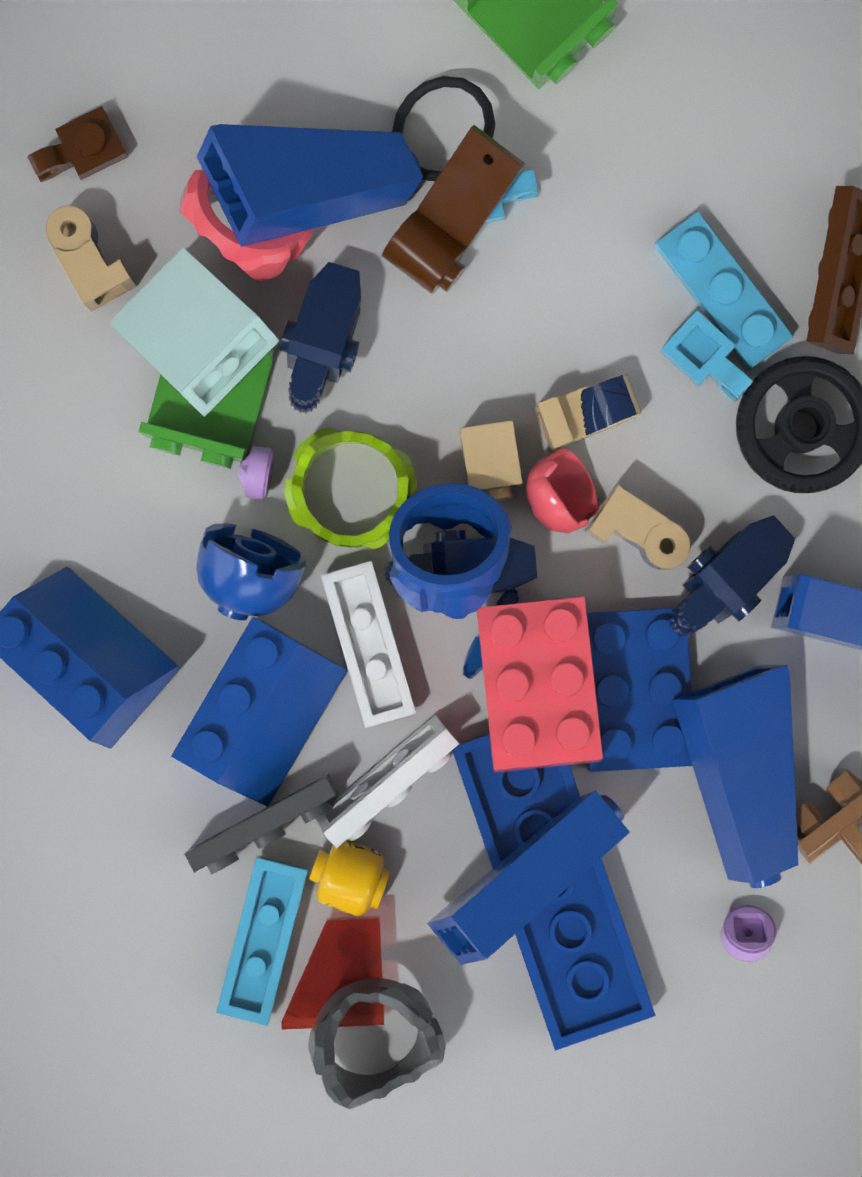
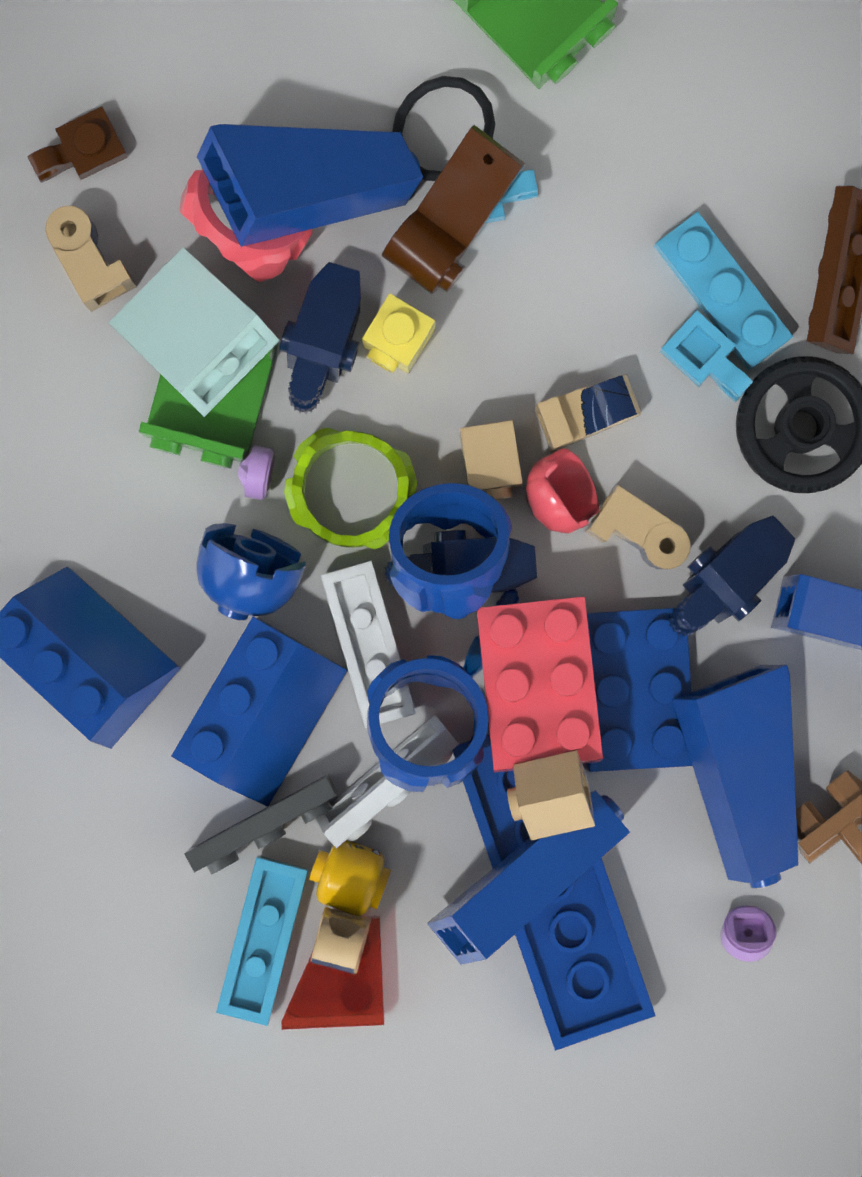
dark grey piece [308,978,446,1109] -> none
none -> tan leg [311,907,371,974]
none -> light yellow brick [362,293,435,374]
none -> blue piece [367,655,489,792]
none -> tan brick [507,750,595,840]

